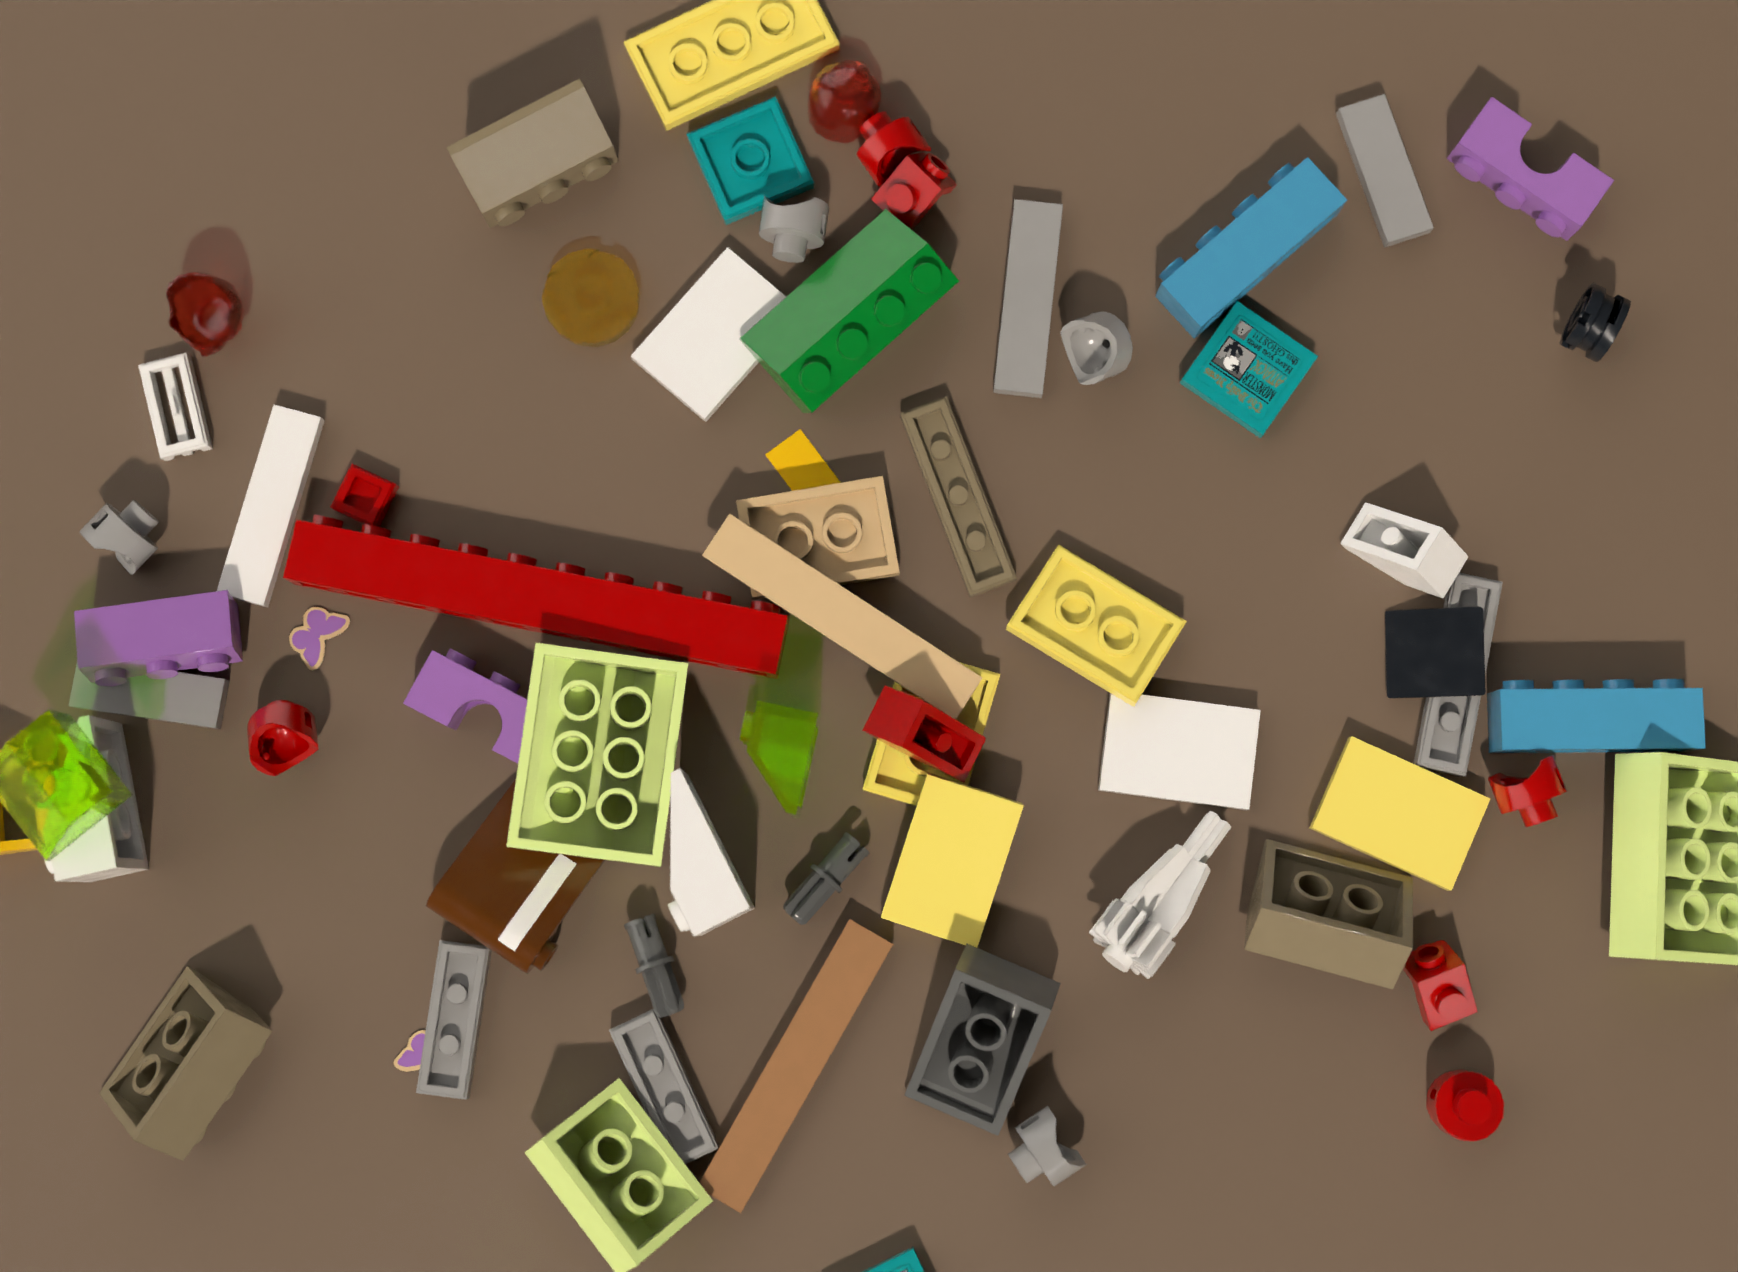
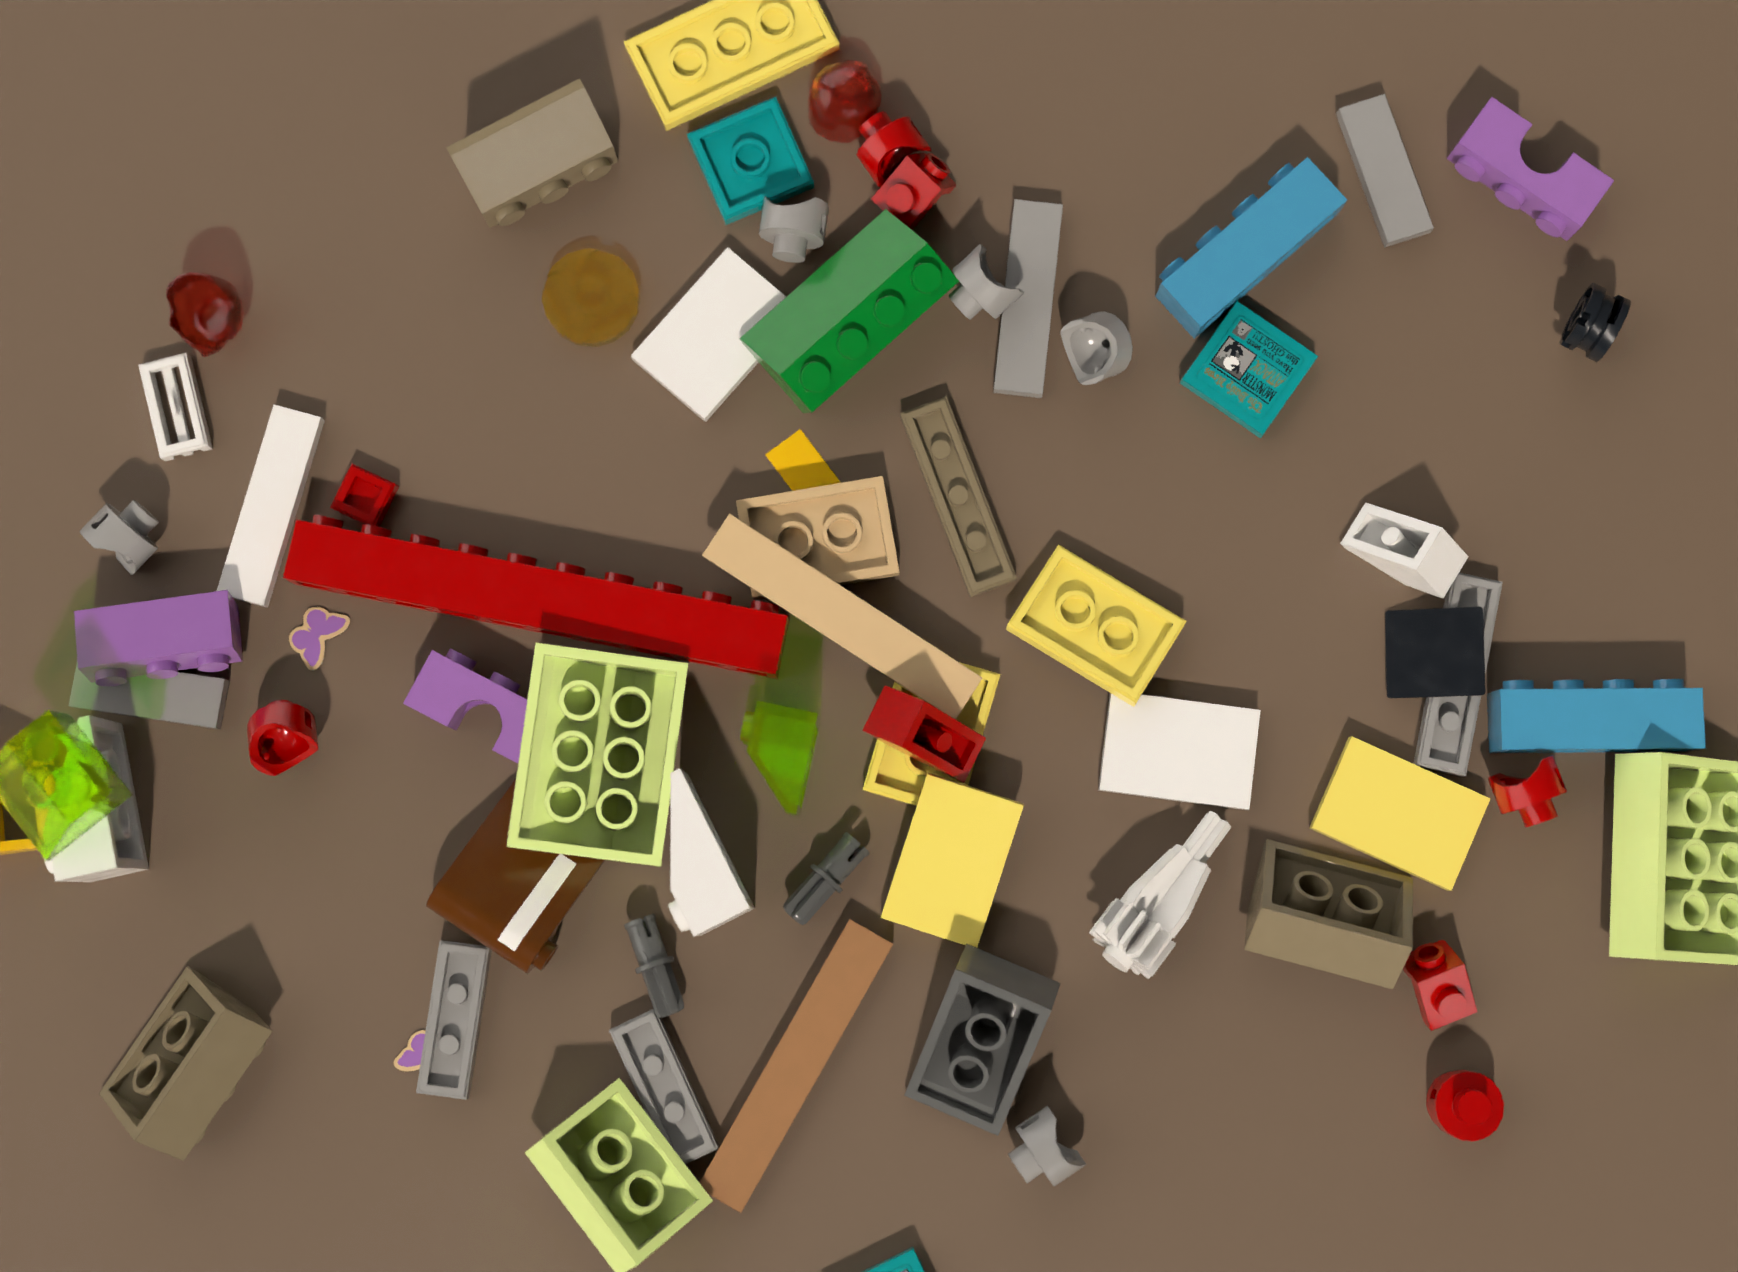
none -> light grey piece [948,244,1024,320]

